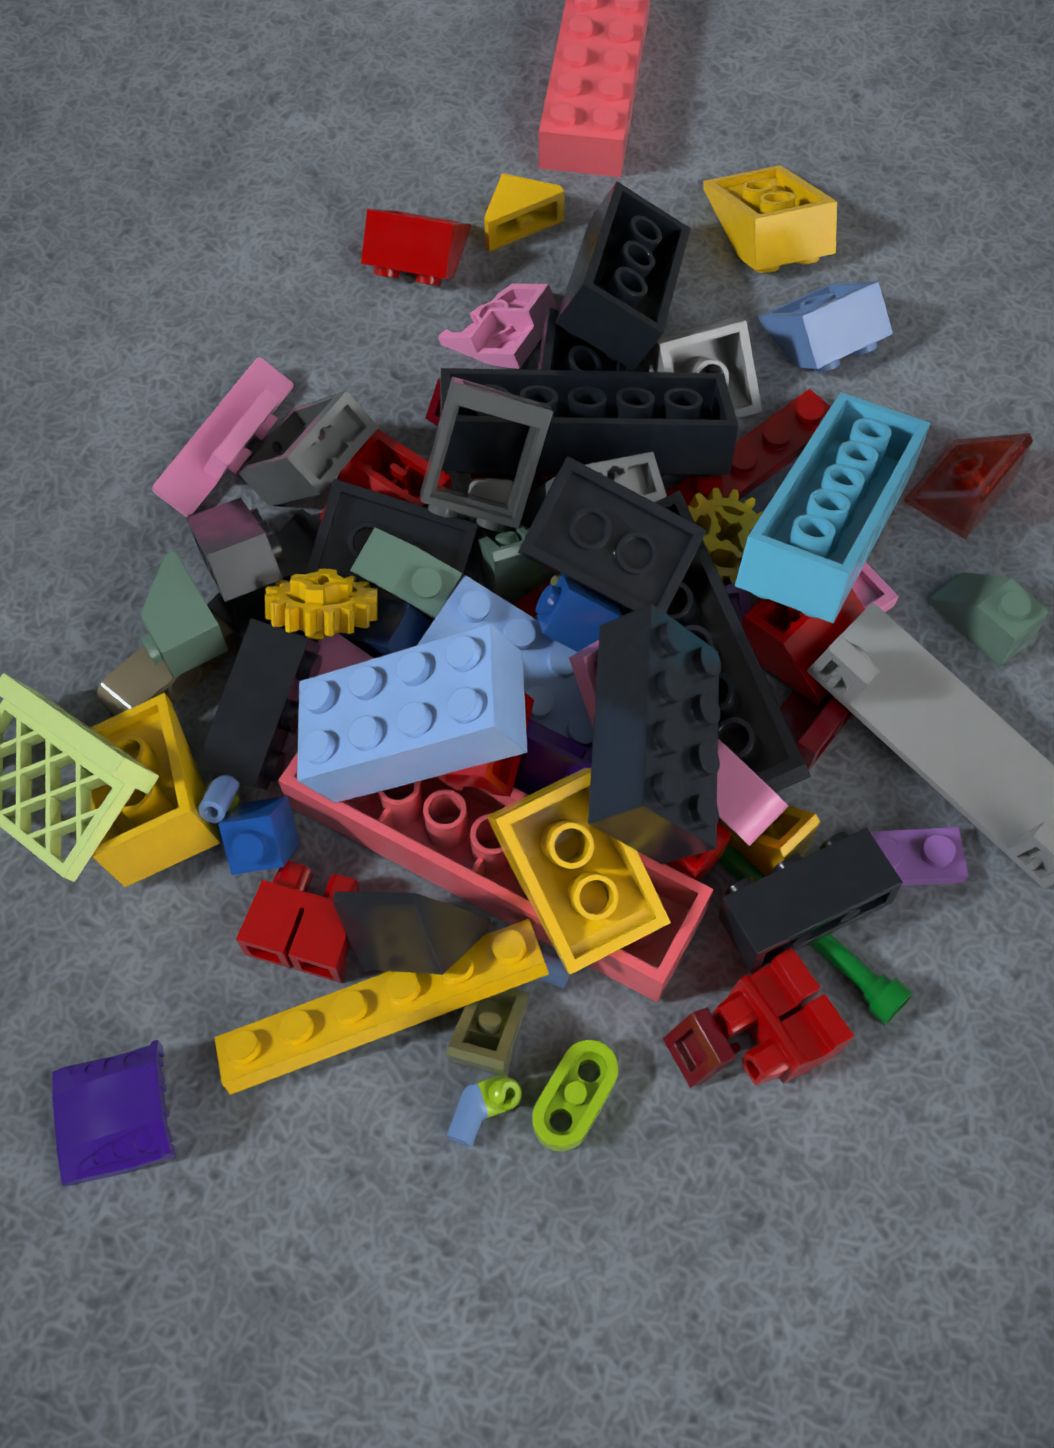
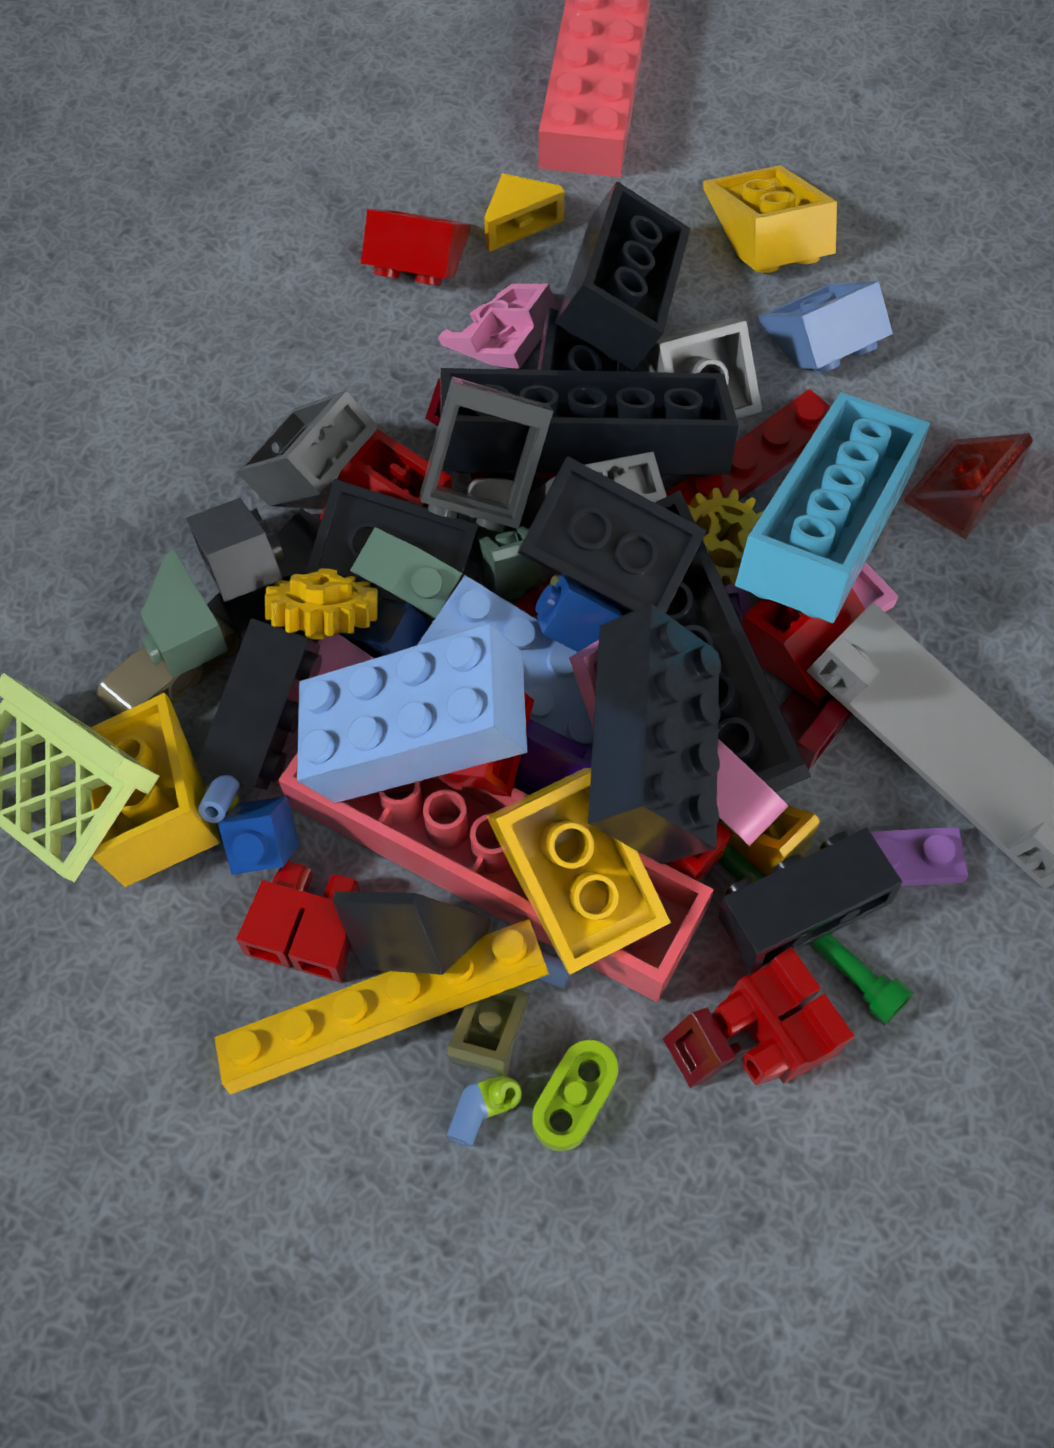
dark purple slope [52,1040,176,1187] -> none
bright pink bracket [152,357,294,517] -> none
sand green slope [927,572,1050,667] -> none

